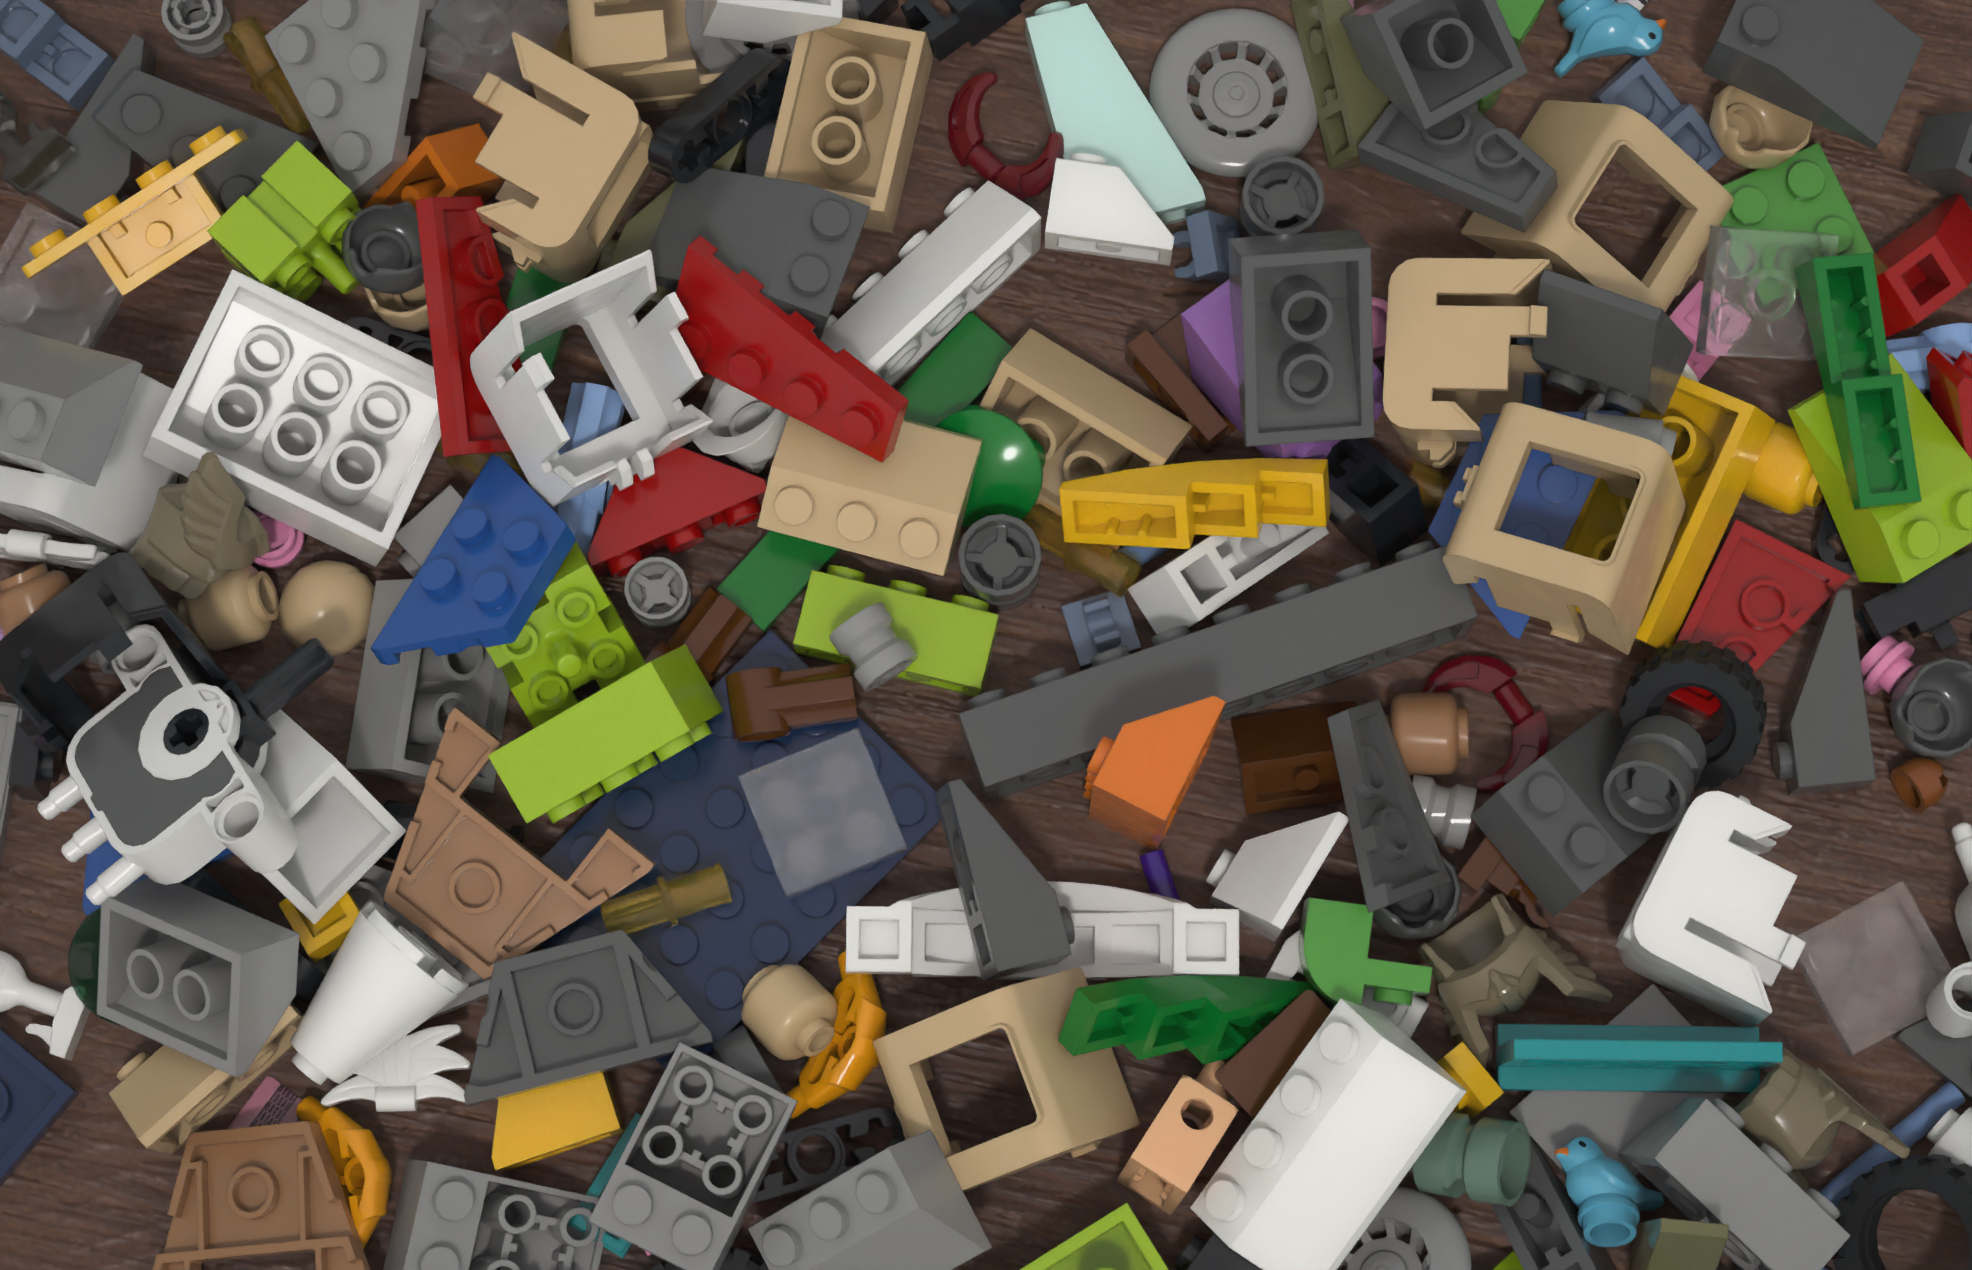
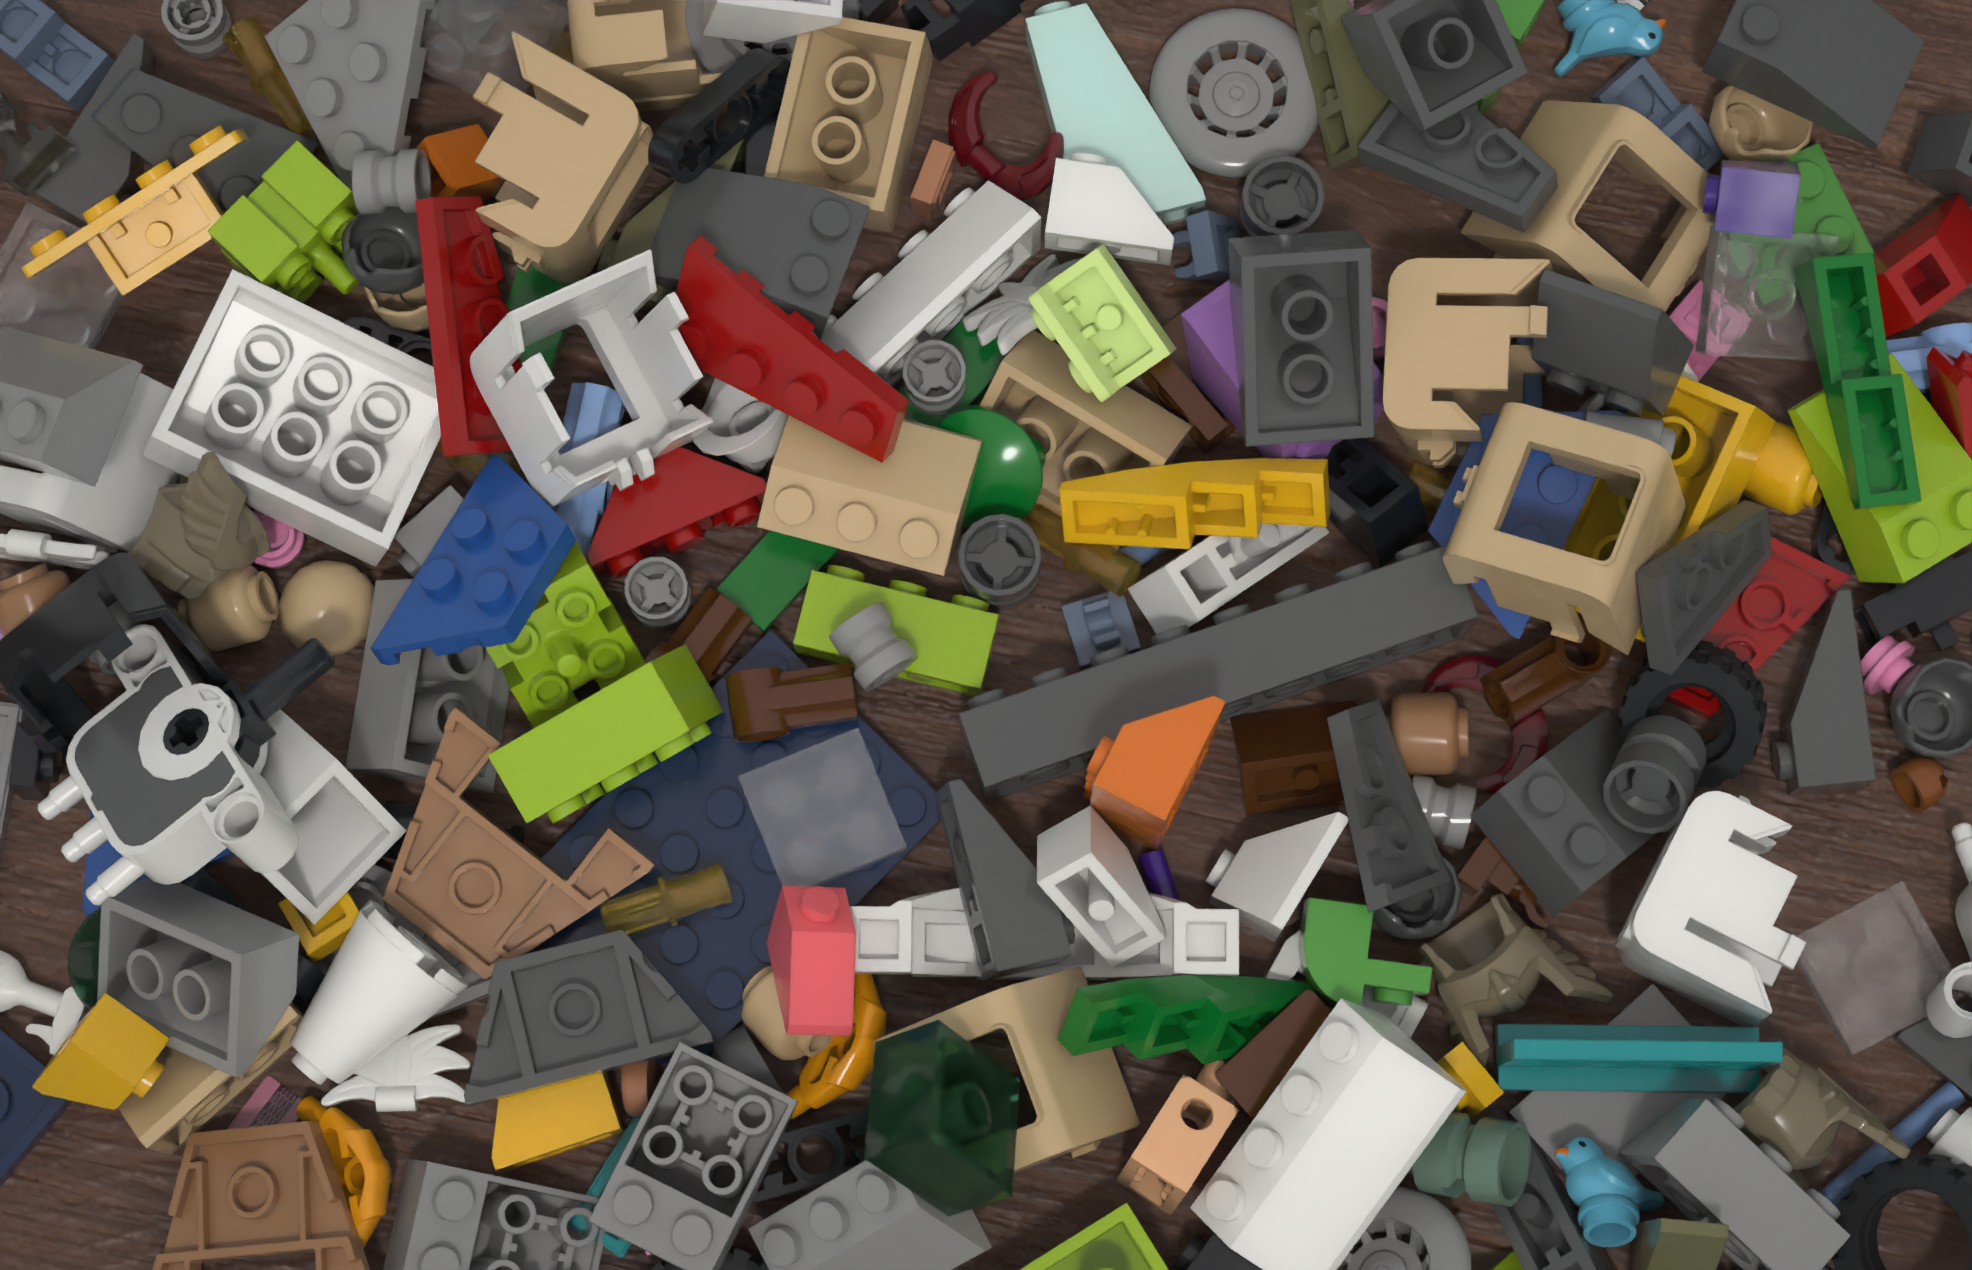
none -> yellow slope [31,993,170,1110]
none -> light grey wheel [352,148,432,215]
none -> nougat tile [622,1059,660,1117]
none -> coral slope [766,885,856,1036]
none -> clear green brick [865,1020,1020,1217]
none -> light grey wheel [902,340,966,415]
none -> nougat tile [910,140,956,220]
none -> white piece [962,254,1082,355]
none -> yellowish green bracket [1028,243,1177,402]
none -> white slope [1037,805,1166,968]
none -> reddish brown piece [1480,619,1612,726]
none -> dark grey wing [1635,500,1773,675]
none -> slope [1702,160,1801,239]

